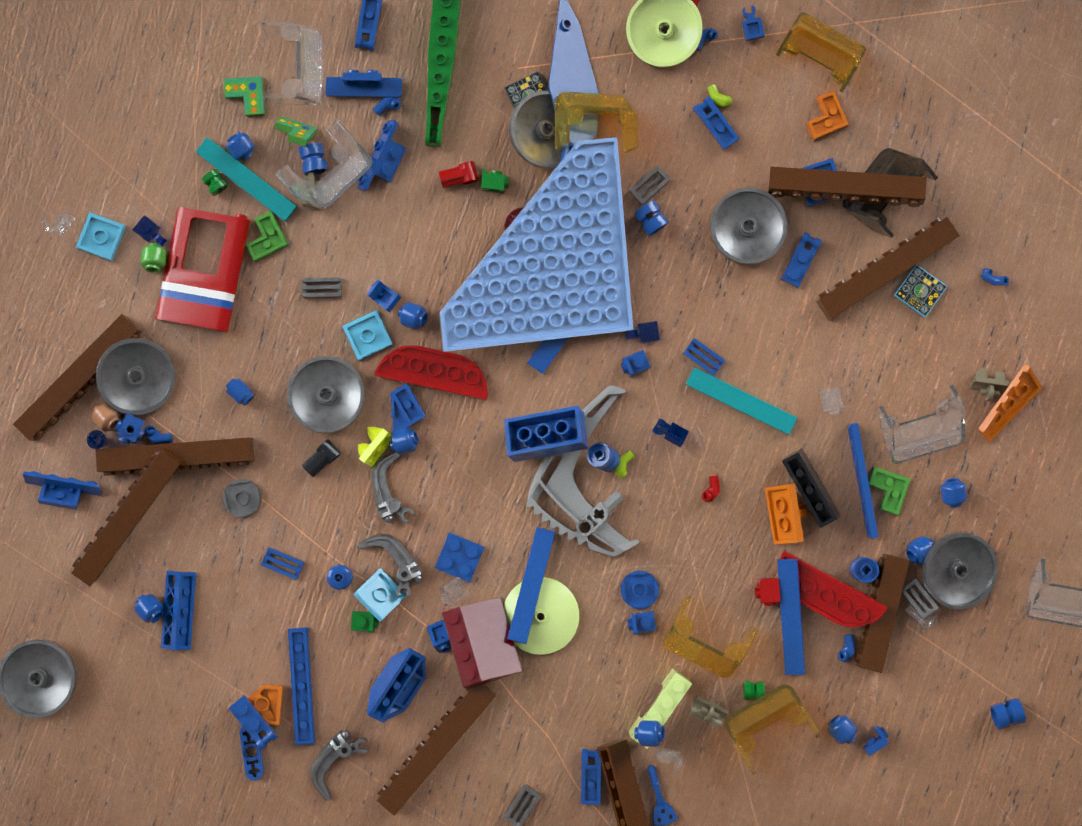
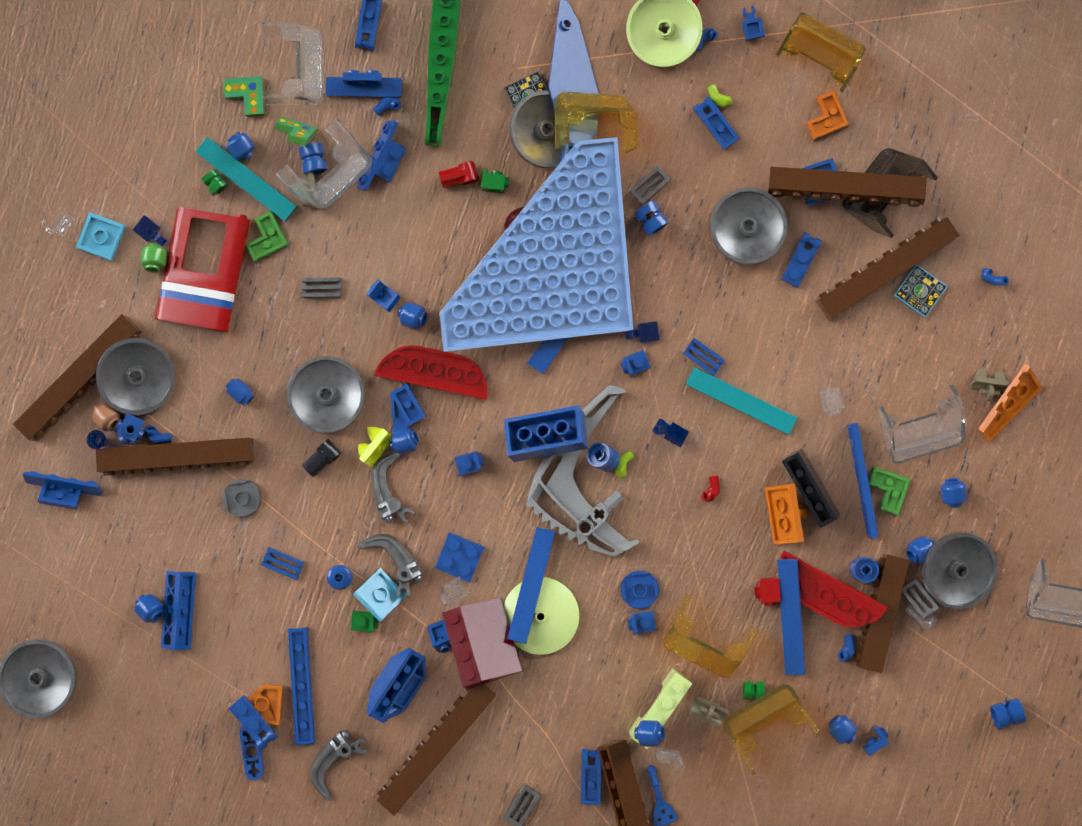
reddish brown brick [71,448,183,587] -> none
medium azure tile [342,310,393,361] -> none
none -> blue bracket [455,451,484,476]

